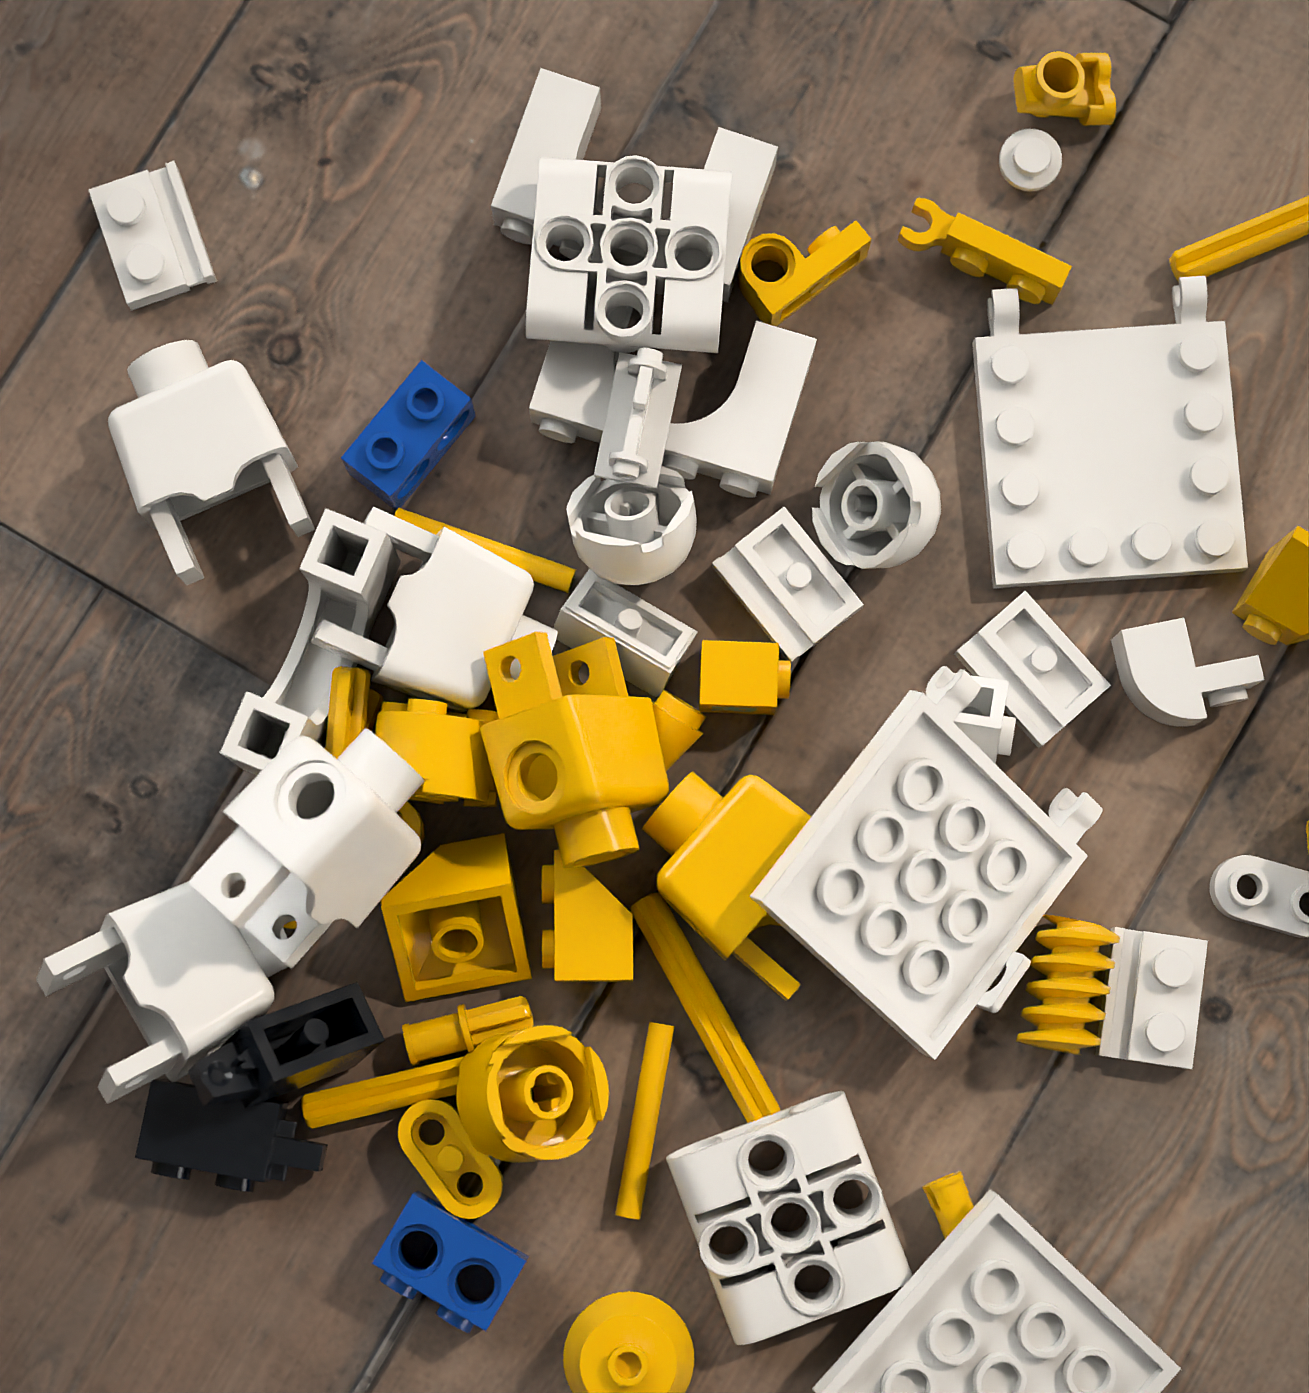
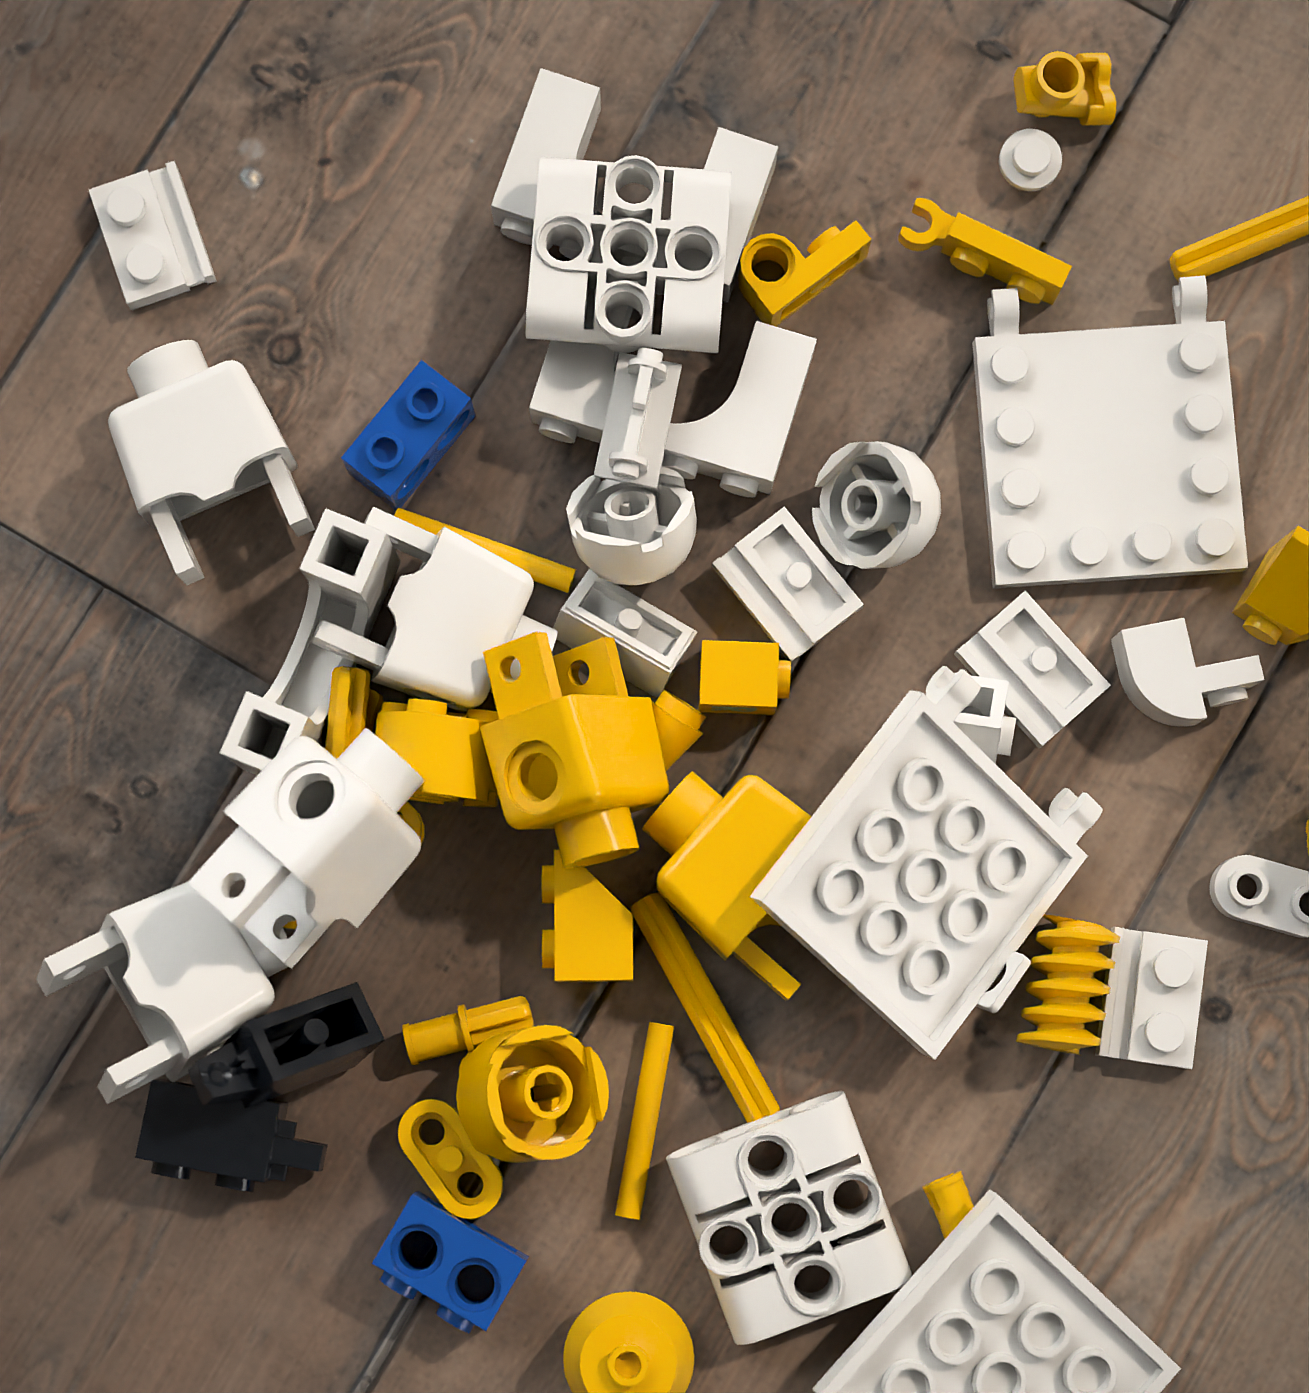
yellow axle [301,1056,465,1128] -> none
yellow slope [381,833,532,1002] -> none

